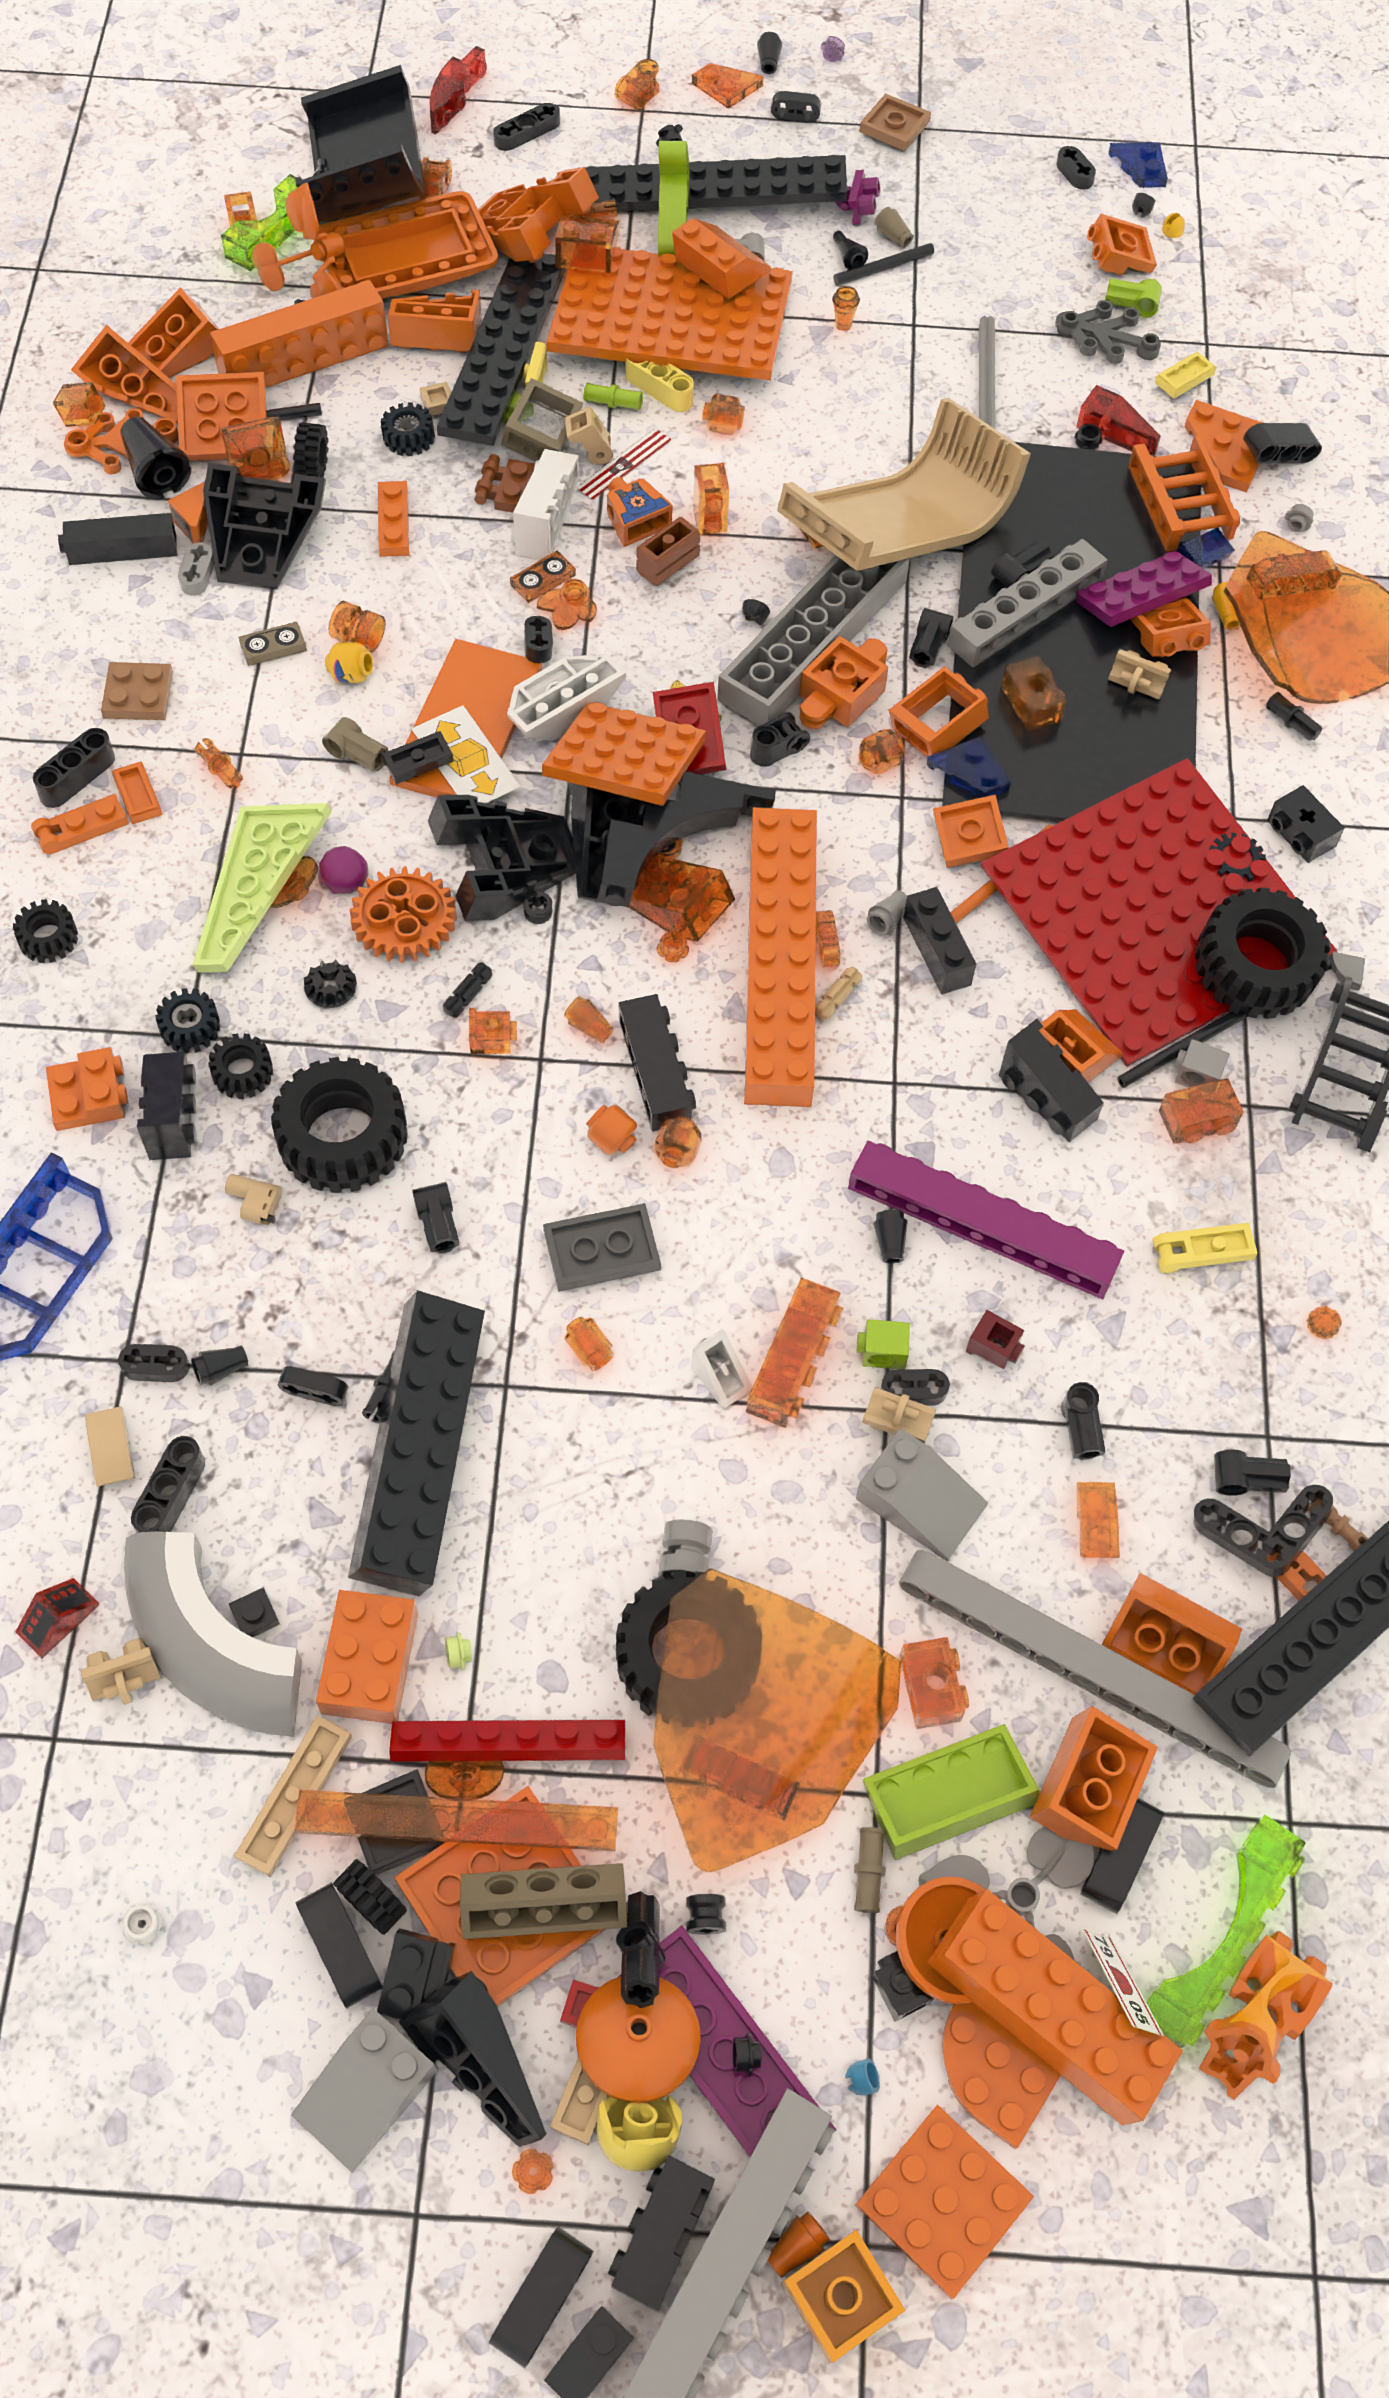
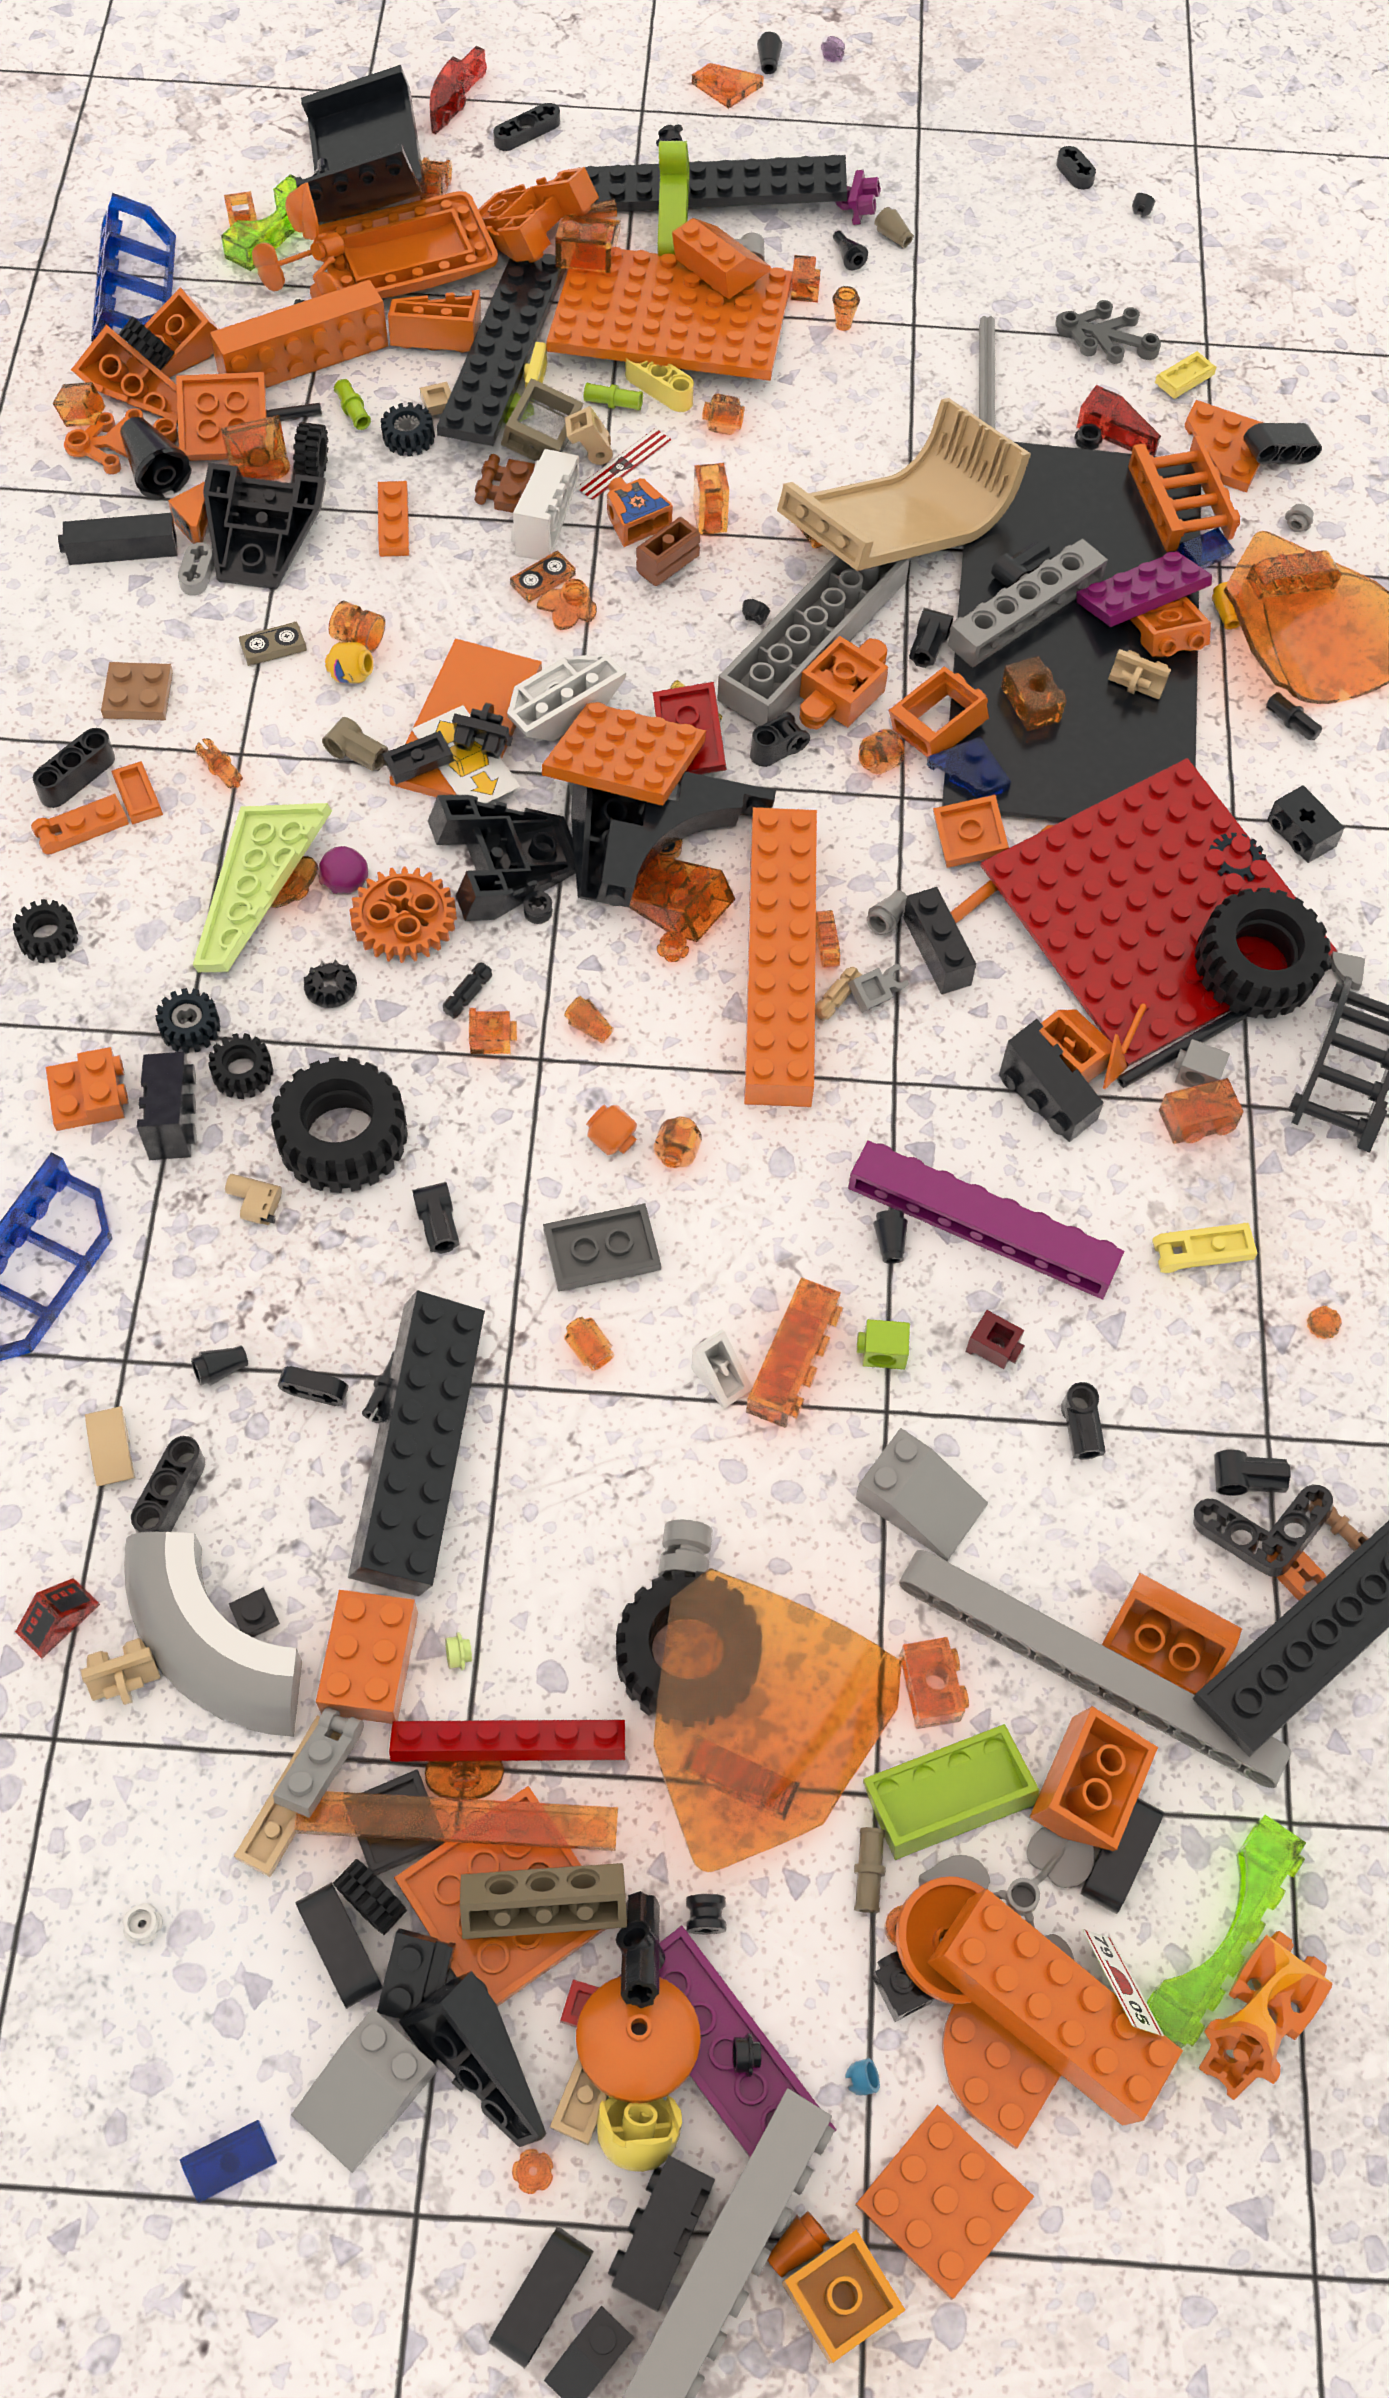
black beam [118,1344,190,1382] -> none
black beam [524,616,553,663] -> none
clear orange piece [614,59,660,110] -> none
black brick [618,994,696,1132] -> none
black beam [771,91,821,123] -> none
black bar [833,243,934,286] -> none
medium nougat plate [859,93,931,151] -> none
tan hips [862,1387,937,1444] -> none
black beam [880,1369,950,1406] -> none
clear orange slope [1077,1482,1120,1558] -> none
orange plate [1087,214,1157,275] -> none
lime piece [1105,278,1162,318] -> none
clear blue wing [1108,142,1168,188] -> none
yellow hinge [1162,212,1185,238] -> none
none -> clear blue plate [91,192,176,341]
none -> black tyre [118,316,175,371]
none -> clear blue slope [179,2120,278,2203]
none -> light grey plate [273,1707,364,1818]
none -> lime pin [334,379,371,430]
none -> black hips [452,702,513,759]
none -> clear orange brick [791,255,821,303]
none -> light grey plate [848,964,909,1013]
none -> orange piece [1103,1003,1146,1089]

